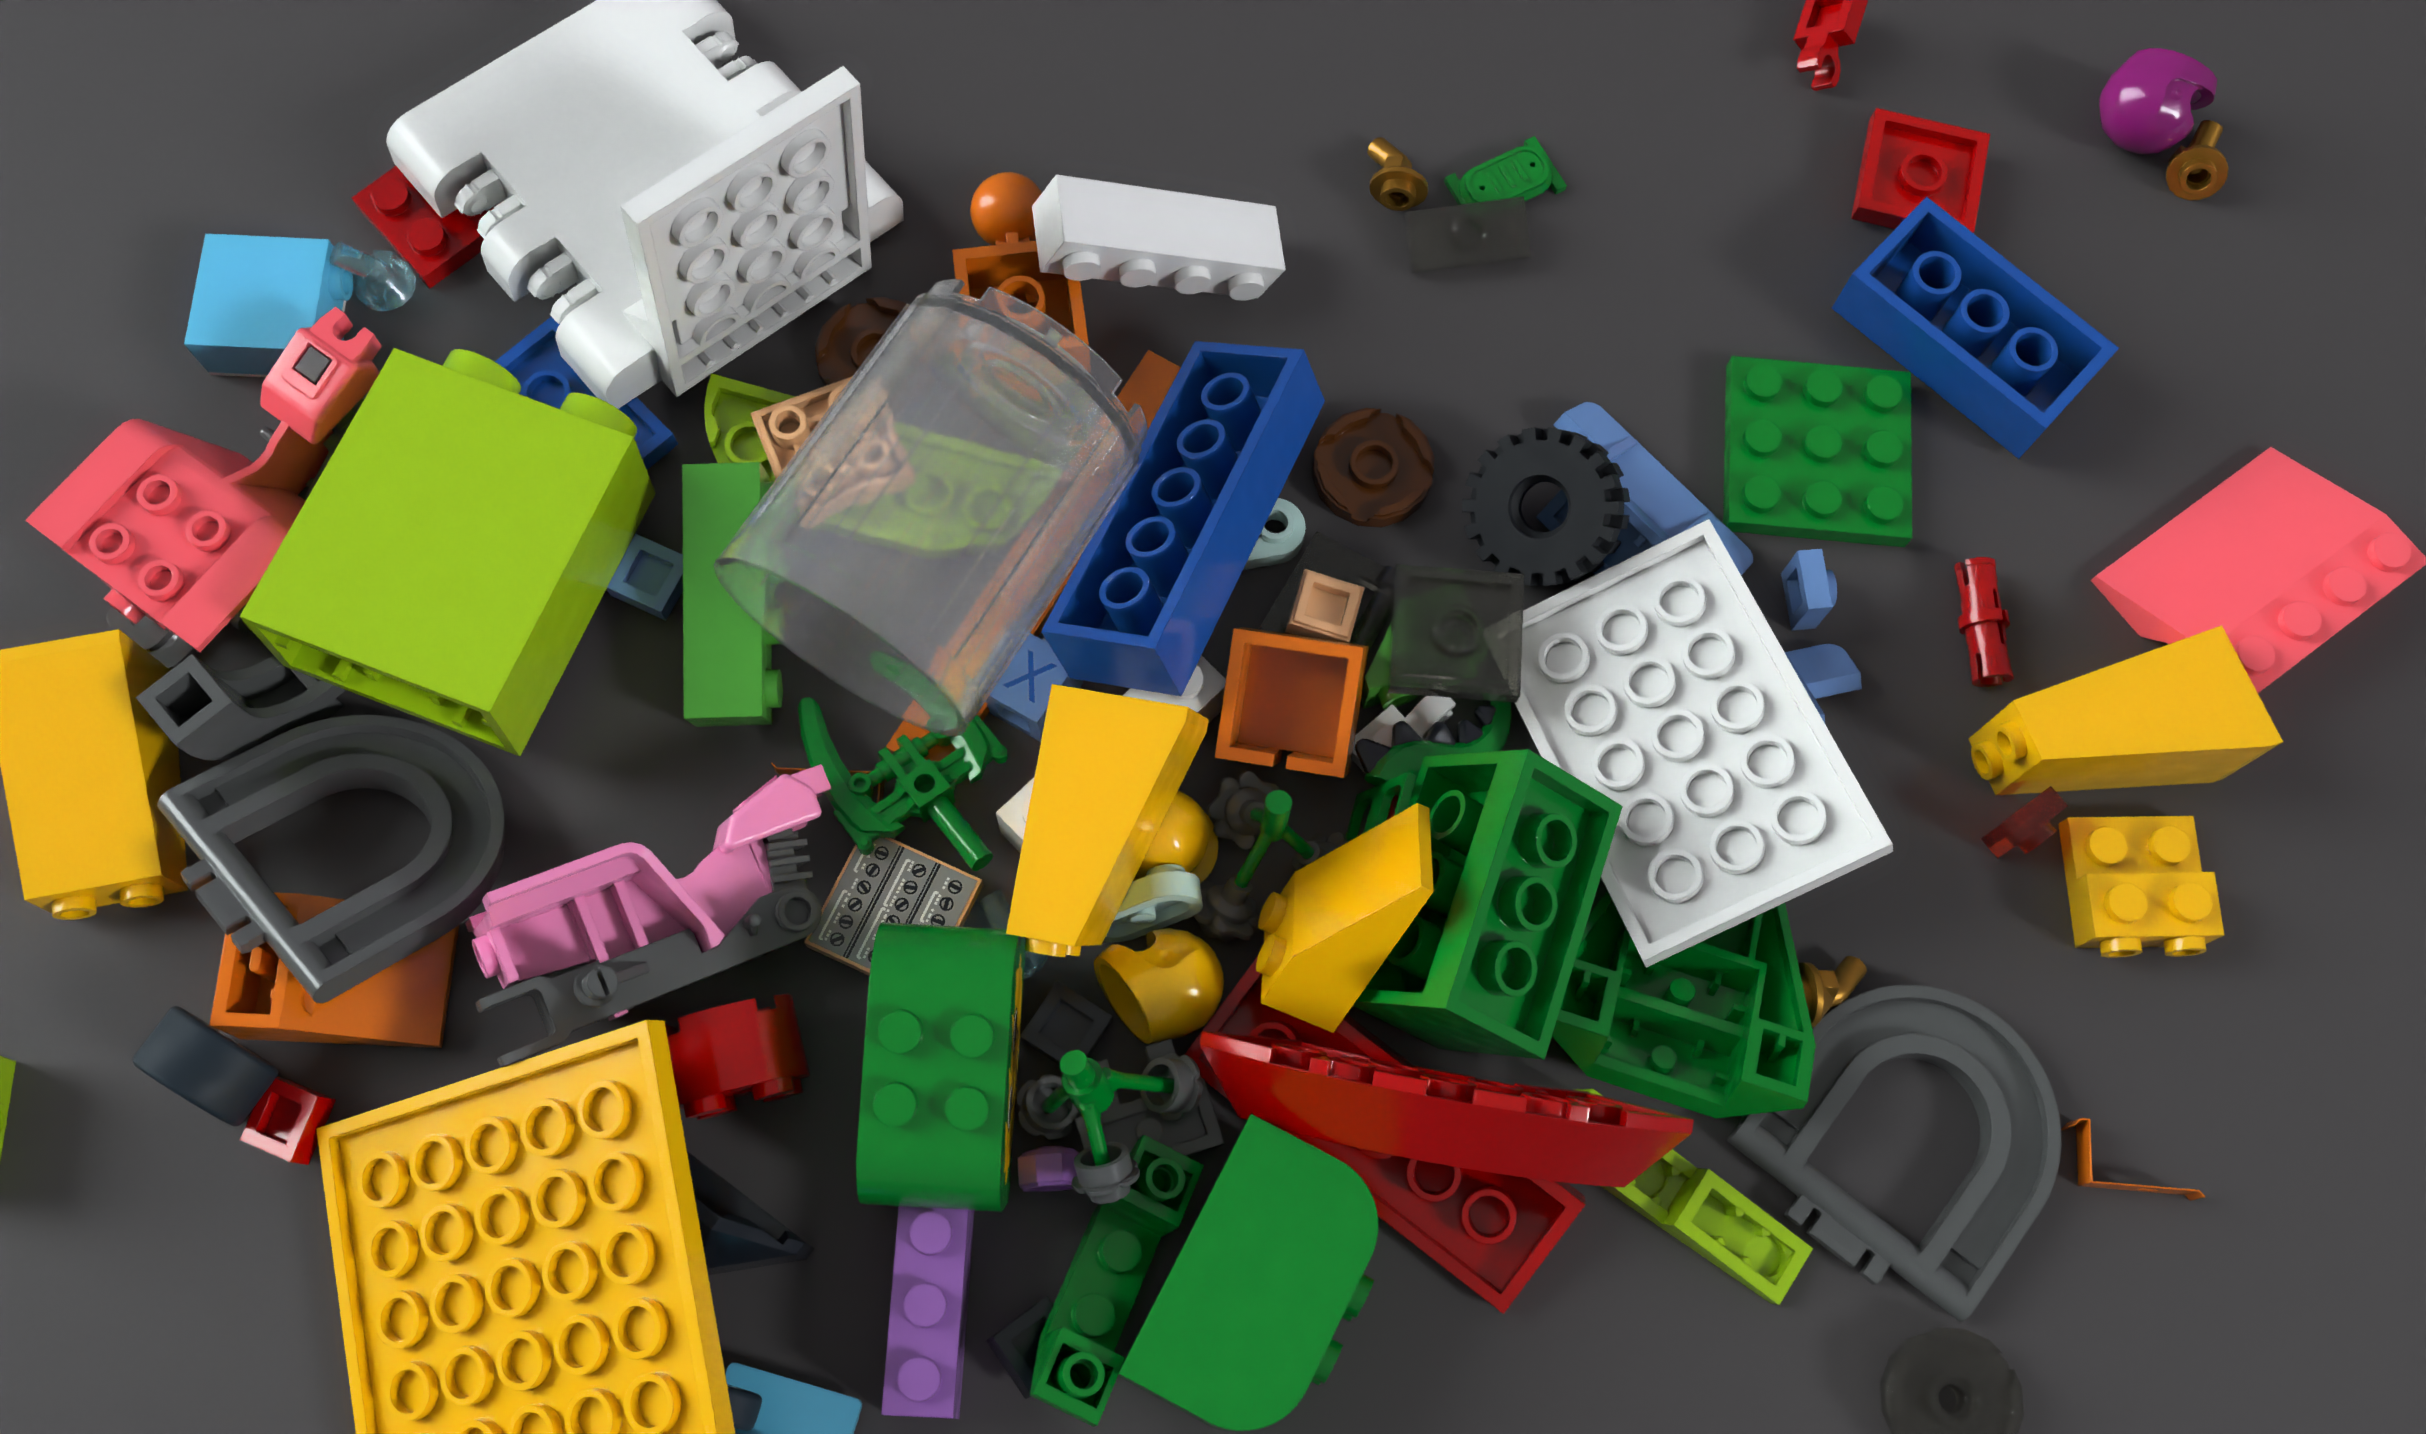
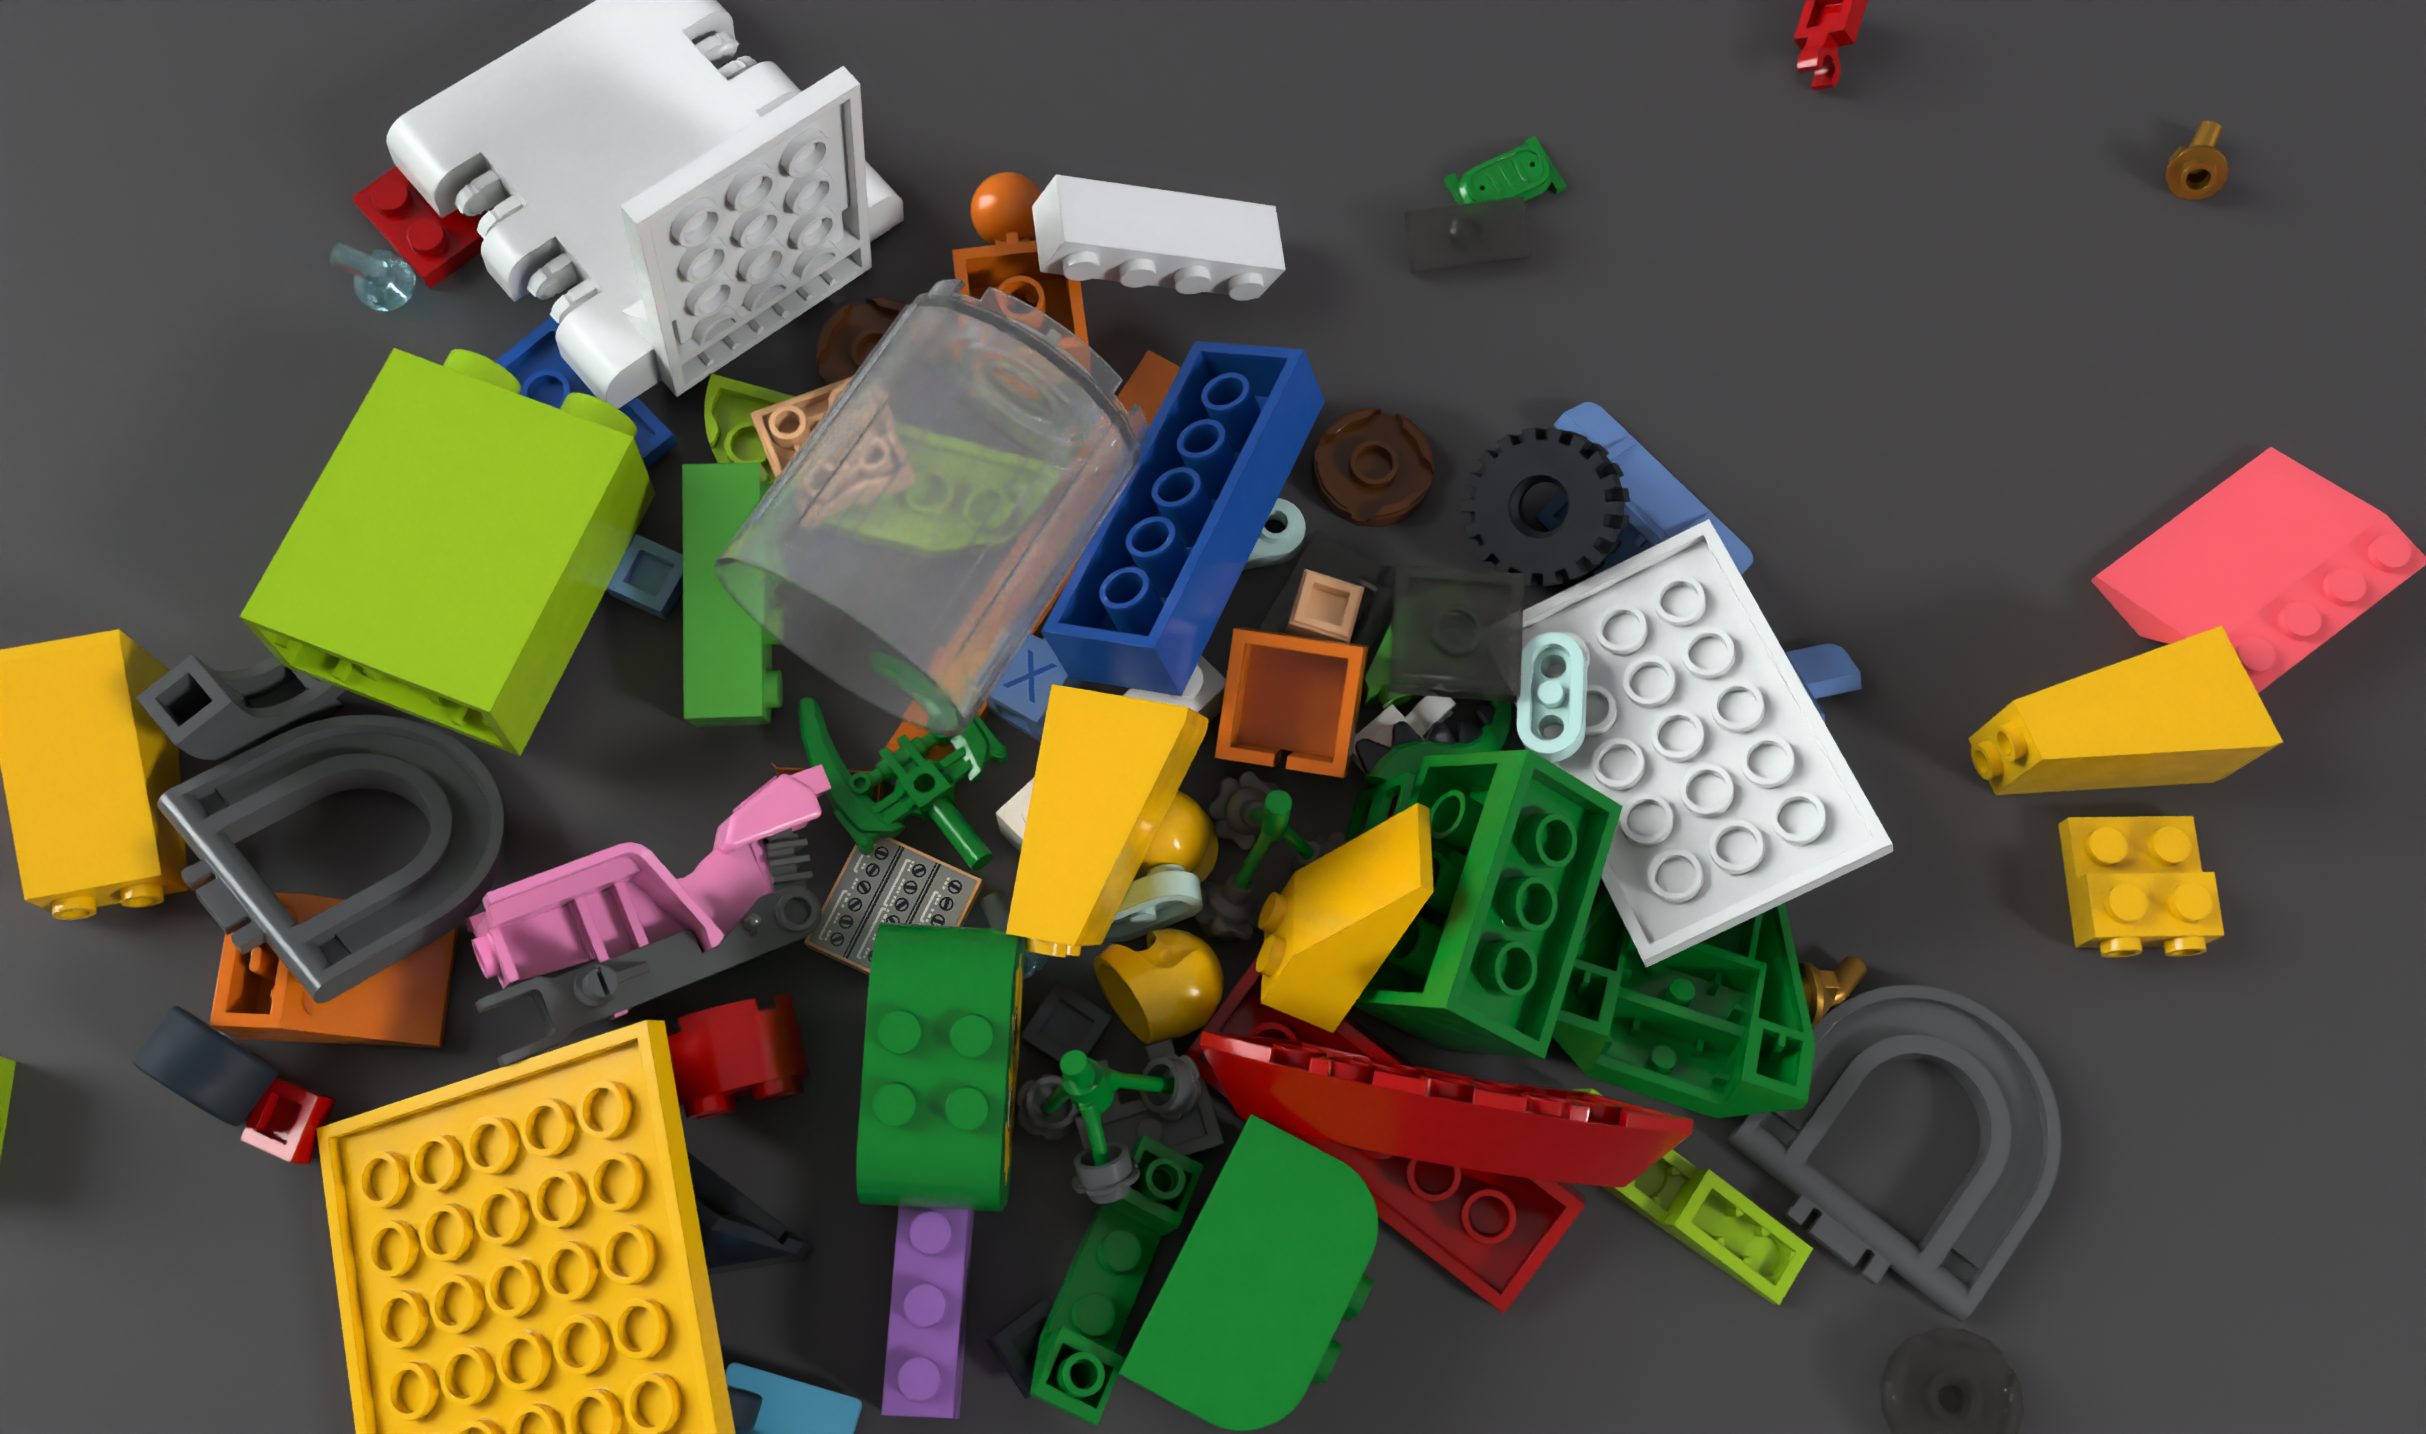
coral piece [25,306,382,670] -> none
medium azure piece [184,233,353,378] -> none
medium lavender tile [1018,1146,1079,1192] -> none
pearl gold plate [1367,137,1428,211] -> none
green plate [1723,356,1912,548] -> none
medium blue plate [1781,549,1837,631] -> none
blue brick [1832,197,2119,459] -> none
red plate [1851,108,1990,233] -> none
red pin [1954,557,2014,687] -> none
clear red plate [1981,786,2068,859] -> none
orange piece [2061,1118,2206,1201] -> none
magenta helmet [2099,48,2217,154] -> none
none -> light aqua plate [1517,632,1587,762]

